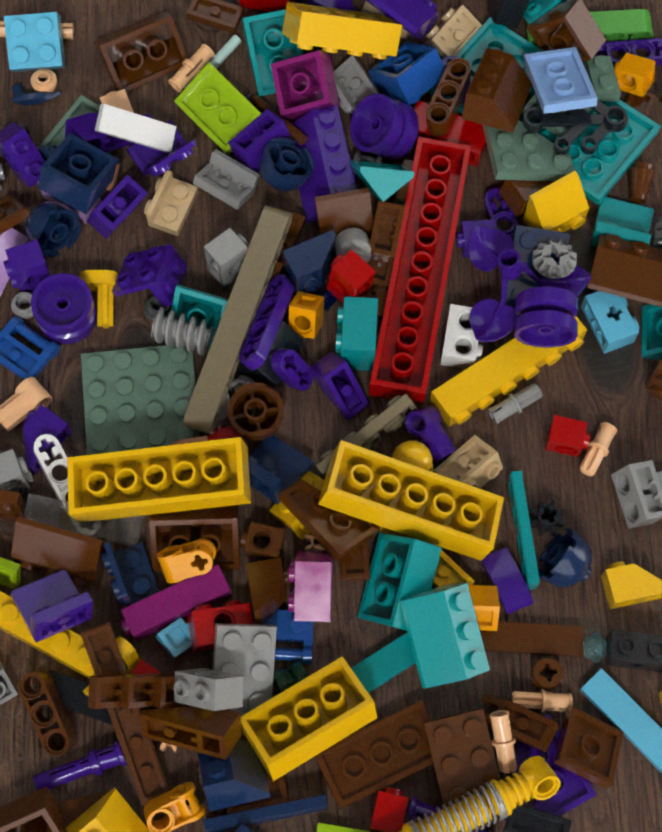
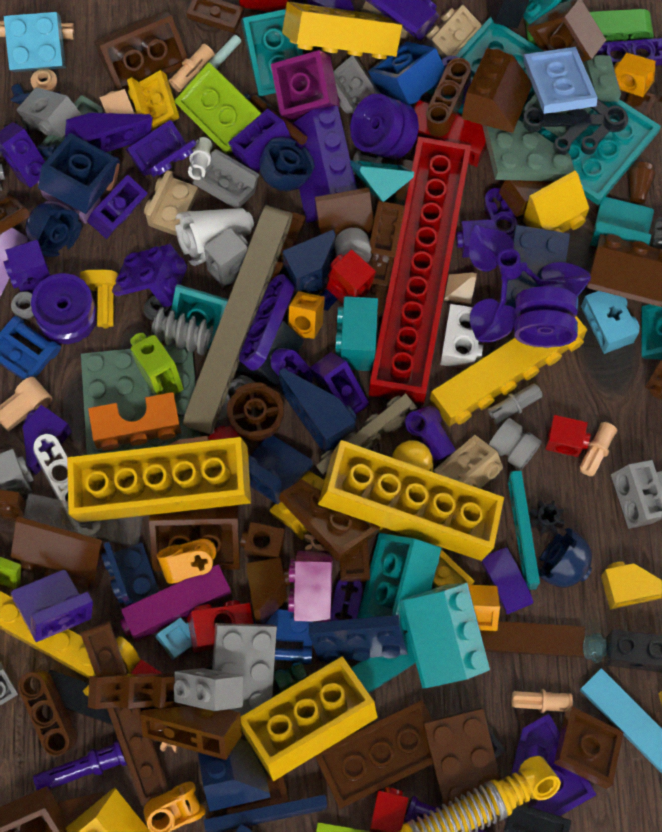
white tile [95,104,177,153] -> none
reddish brown hinge [481,693,559,752] -> none
light nougat axle [489,710,517,774] -> none
reddish brown wheel [530,658,563,691] -> none
light grey gear [532,239,577,279] -> none
none -> light grey brick [16,87,82,138]
none -> orange arch [88,392,181,451]
none -> yellow bracket [127,70,180,131]
none -> lime torso [130,333,184,395]
none -> white cone [175,208,254,266]
none -> white pin [188,137,212,180]
none -> dark blue slope [279,368,357,454]
none -> dark blue plate [309,615,408,663]
none -> dark purple beam [330,579,362,621]
none -> tan slope [444,273,477,305]
none -> light grey wheel [489,418,542,471]

